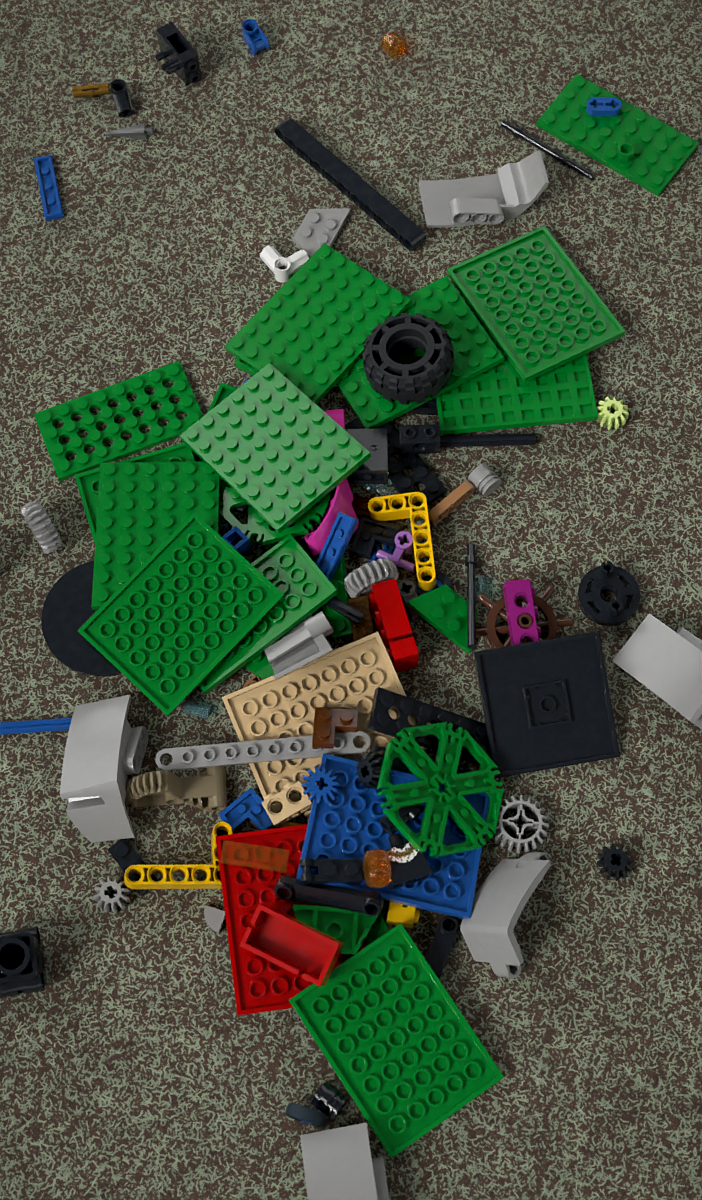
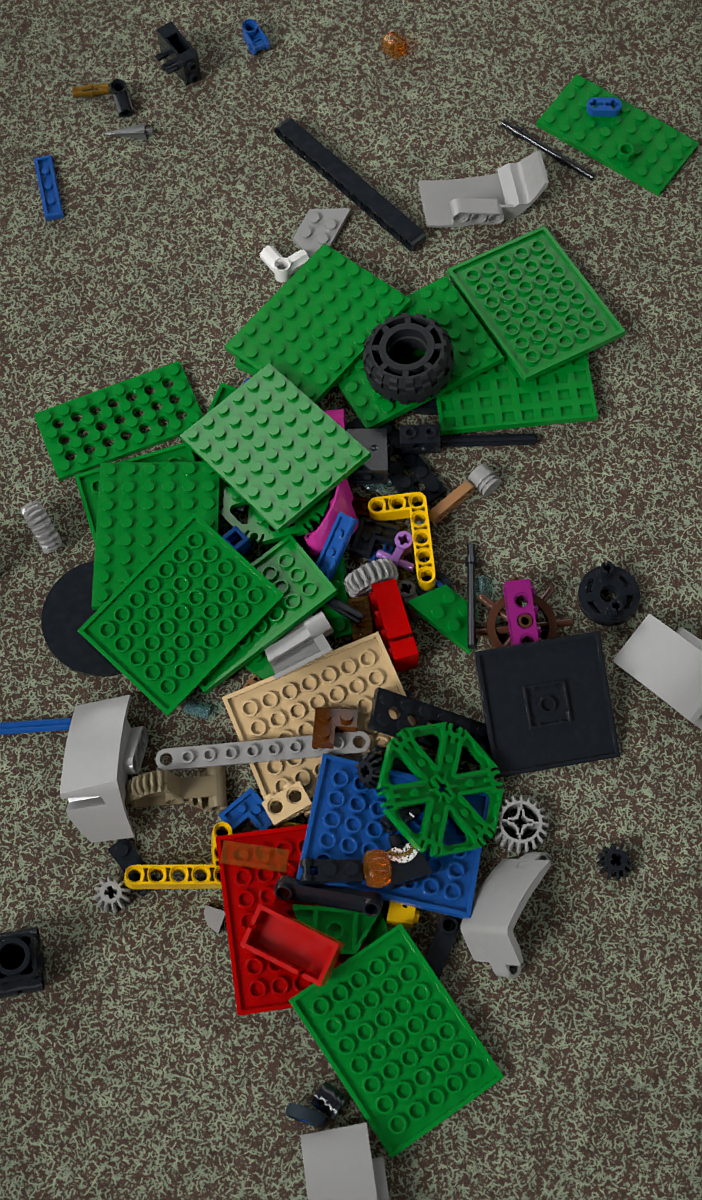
blue gear [301,766,341,804] -> none
yellowish green gear [596,397,629,431] -> none

